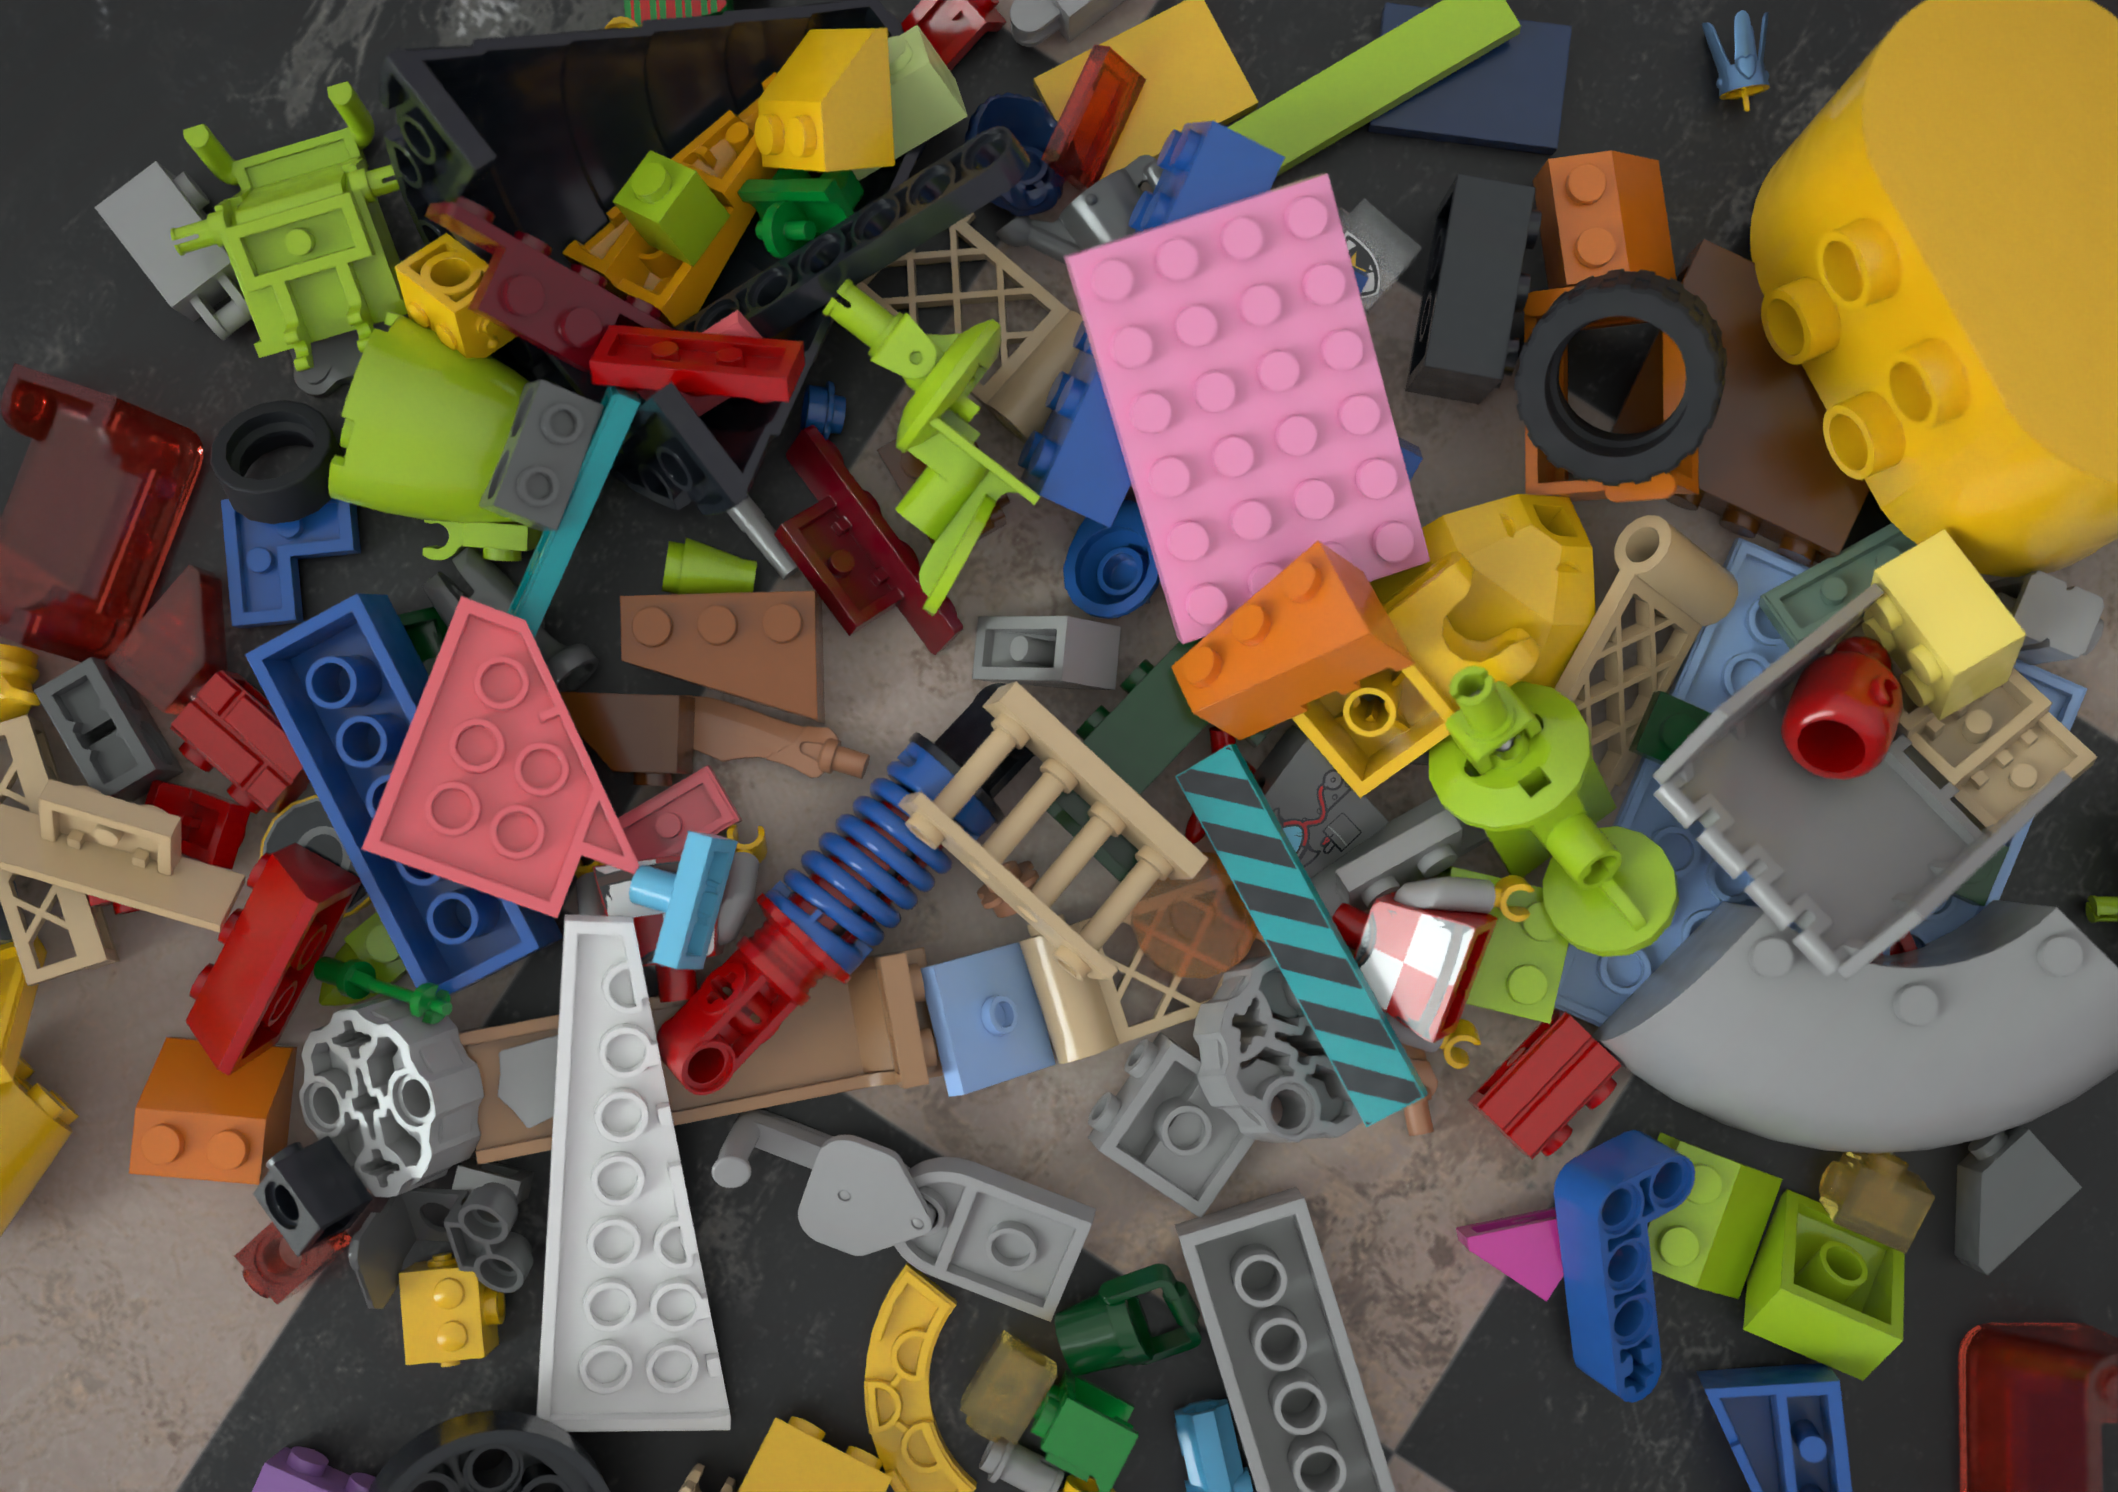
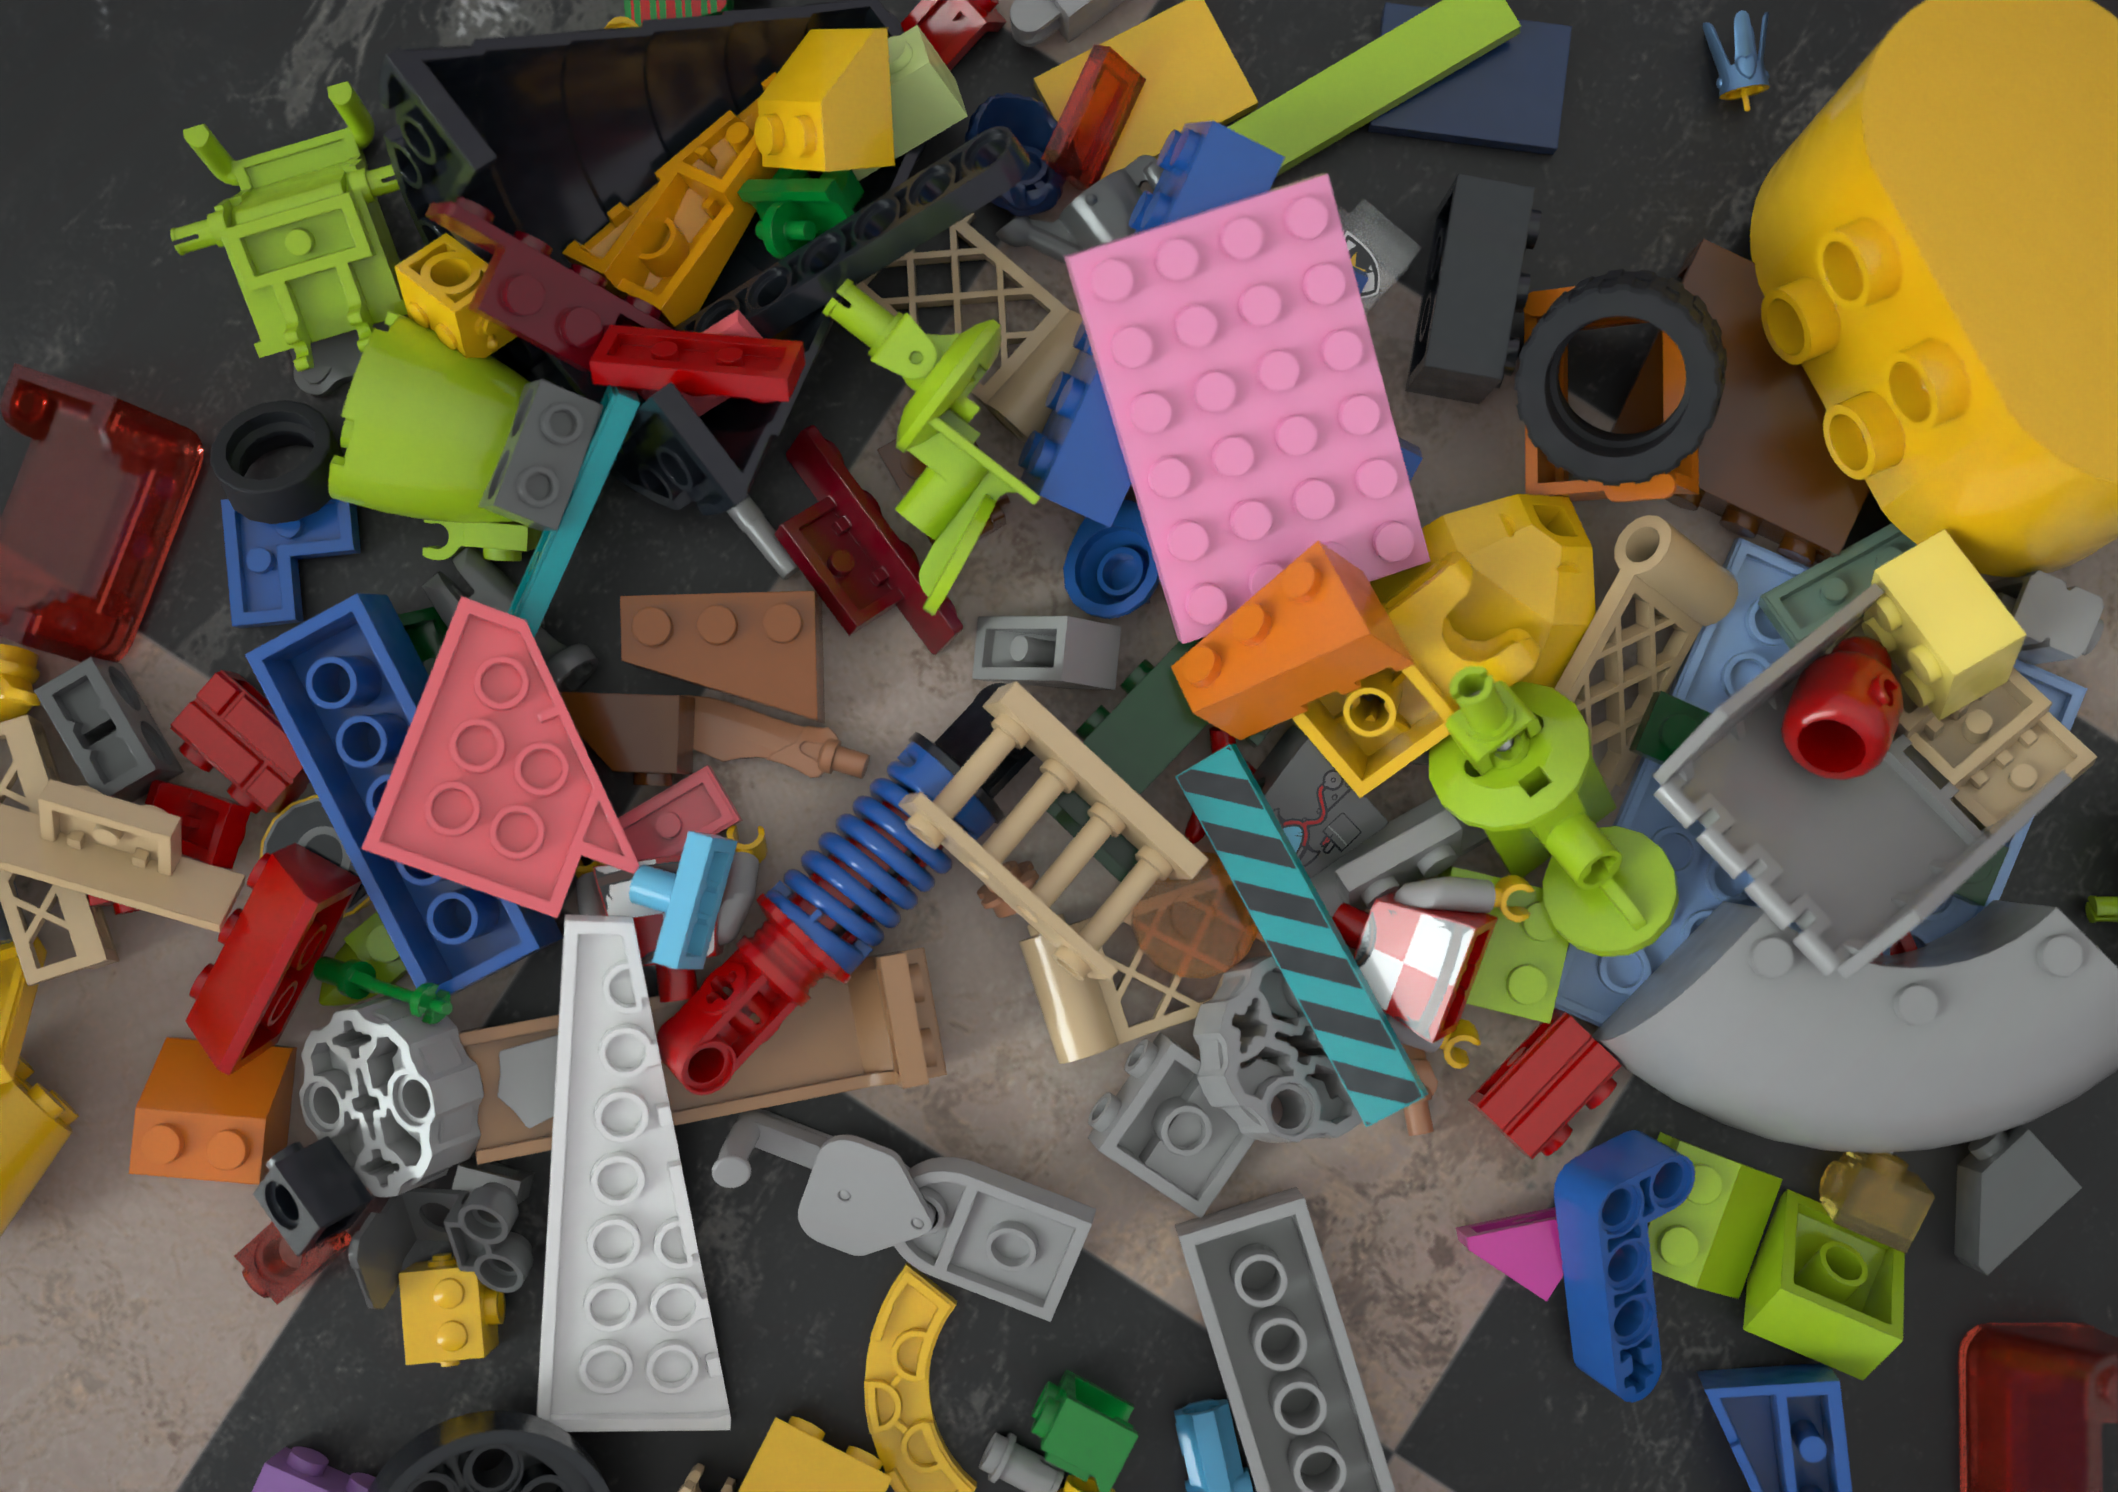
light grey brick [94,161,252,341] -> none
clear red slope [105,564,227,715] -> none
lime brick [612,150,730,267] -> none
lime cone [662,537,757,594] -> none
blue plate [800,381,846,440] -> none
light blue plate [920,942,1056,1097] -> none
clear yellow brick [960,1329,1057,1445] -> none
dark green piece [1055,1263,1202,1376] -> none
orange slope [1533,150,1677,289] -> none

